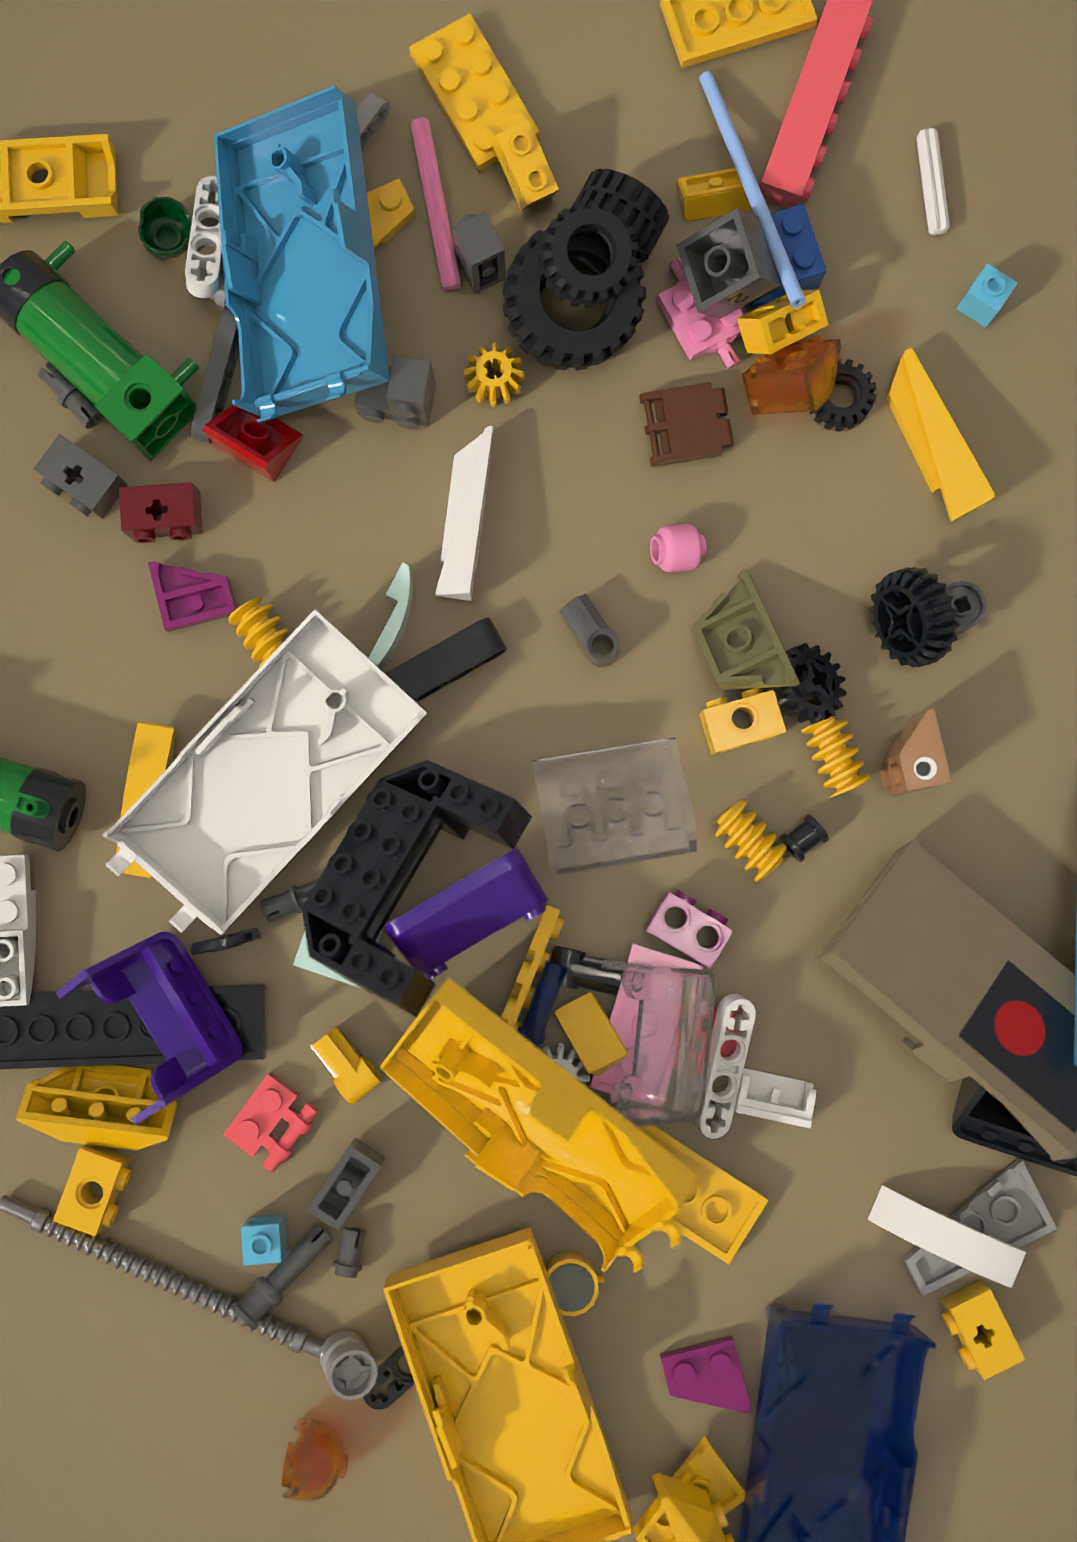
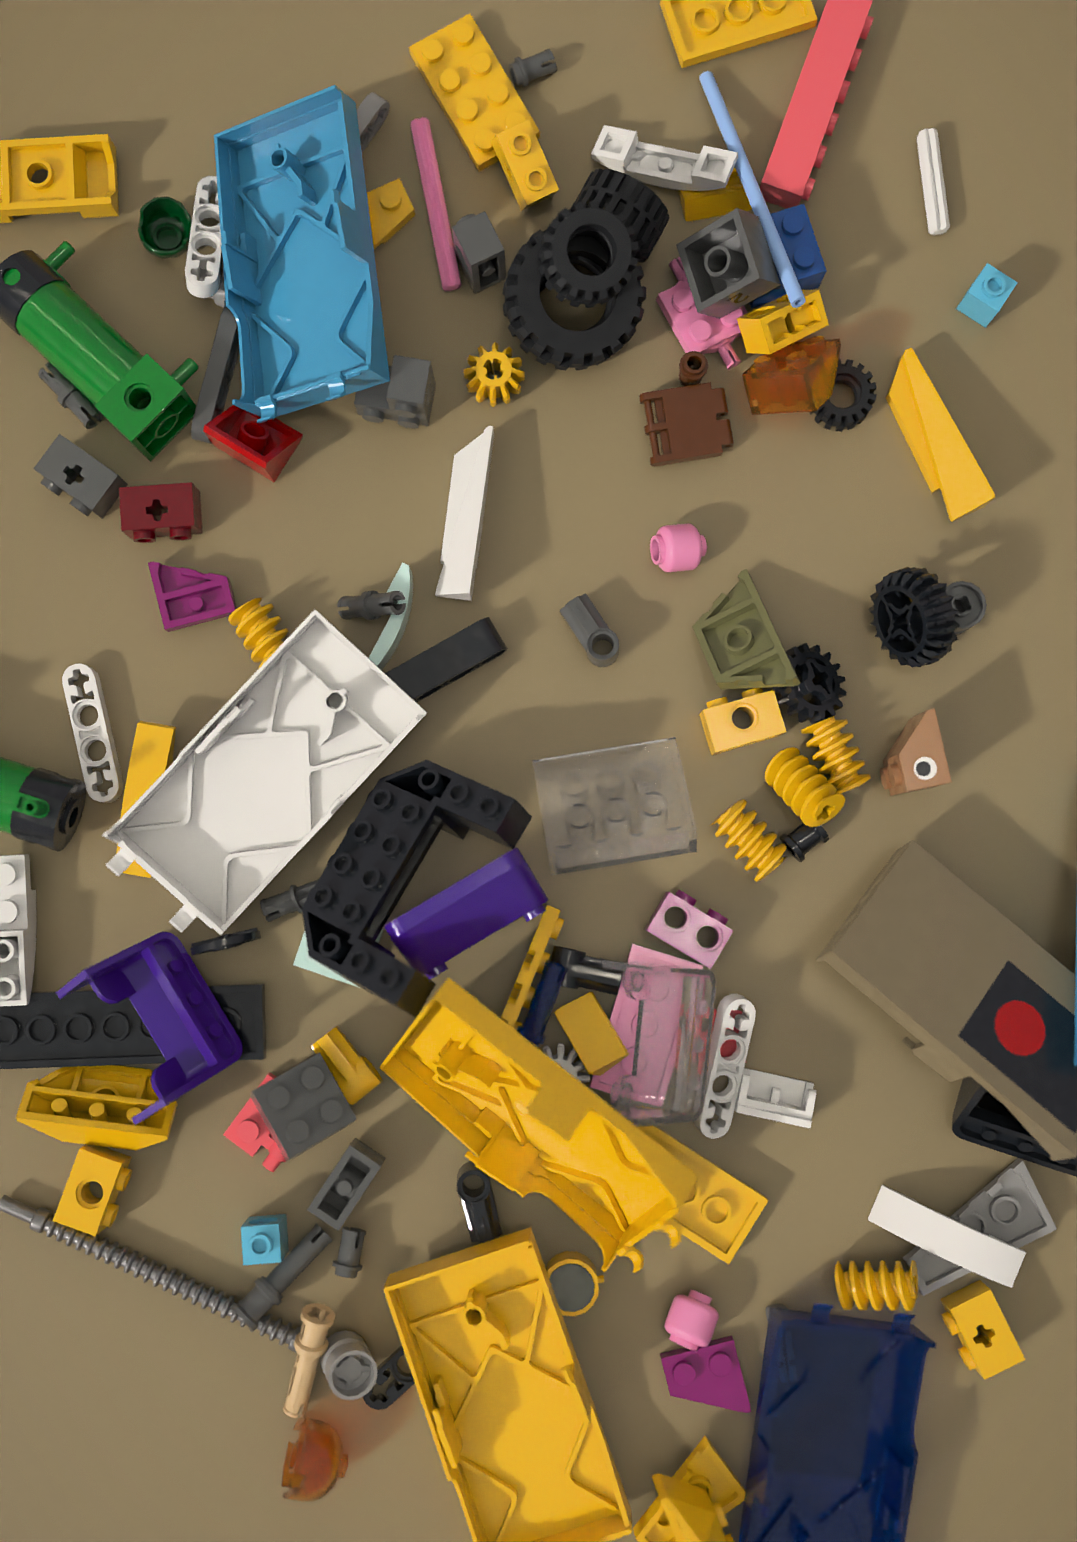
none -> white beam [62,664,124,803]
none -> dark grey brick [250,1052,357,1162]
none -> tan pin [283,1303,335,1418]
none -> dark grey pin [337,591,406,620]
none -> black piece [457,1161,503,1243]
none -> dark grey pin [509,49,557,87]
none -> white slope [591,125,738,191]
none -> bright pink head [664,1290,719,1352]
none -> reddish brown pin [679,351,708,386]
none -> yellow piece [765,747,846,827]
none -> yellow piece [834,1260,919,1311]

